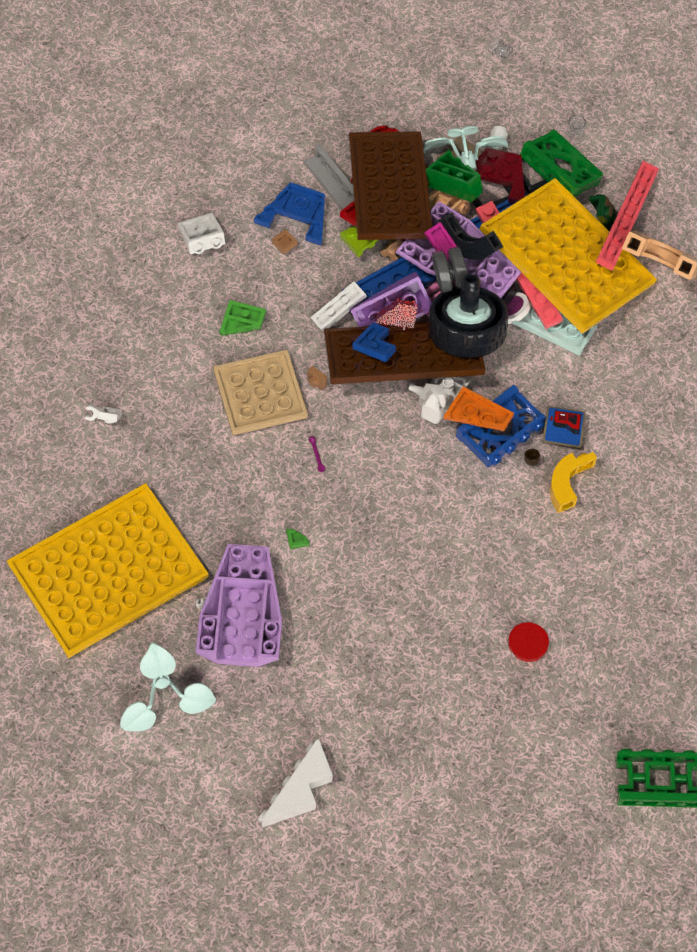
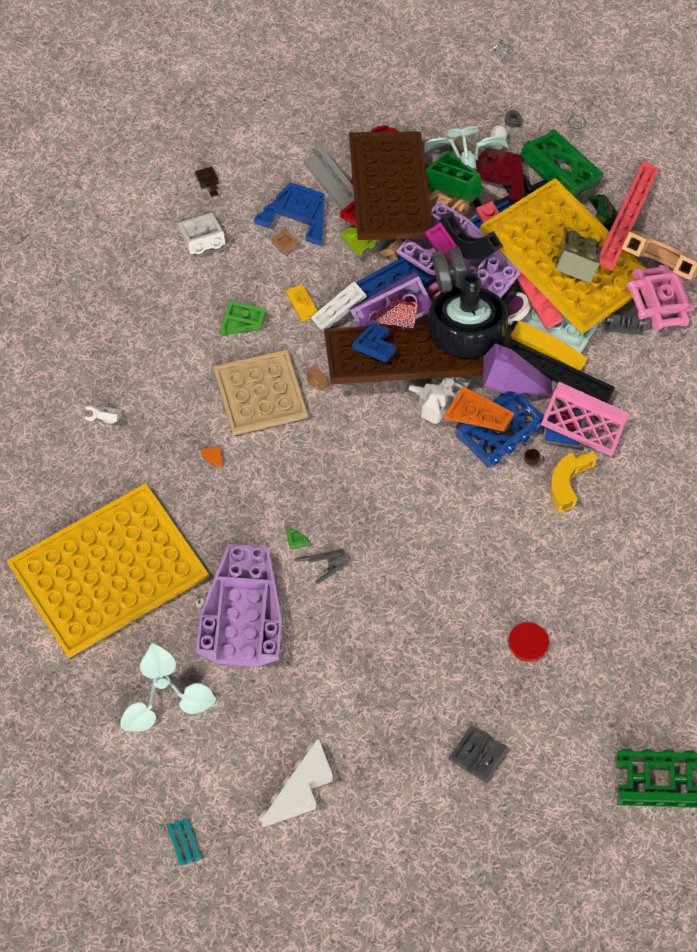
magenta hinge [308,436,325,472] -> none
none -> teal tile [167,818,201,866]
none -> dark brown plate [195,166,219,197]
none -> orange tile [201,447,223,467]
none -> yellow plate [285,284,318,322]
none -> dark grey plant [295,548,347,584]
none -> flat silver slope [449,726,509,784]
none -> medium lavender wedge [483,344,551,397]
none -> dark grey bush [505,110,521,128]
none -> black plate [507,339,615,403]
none -> yellow slope [510,321,588,371]
none -> bright pink fence [540,382,630,457]
none -> olive slope [555,230,600,283]
none -> dark grey hinge [605,301,645,335]
none -> bright pink brick [626,265,695,330]

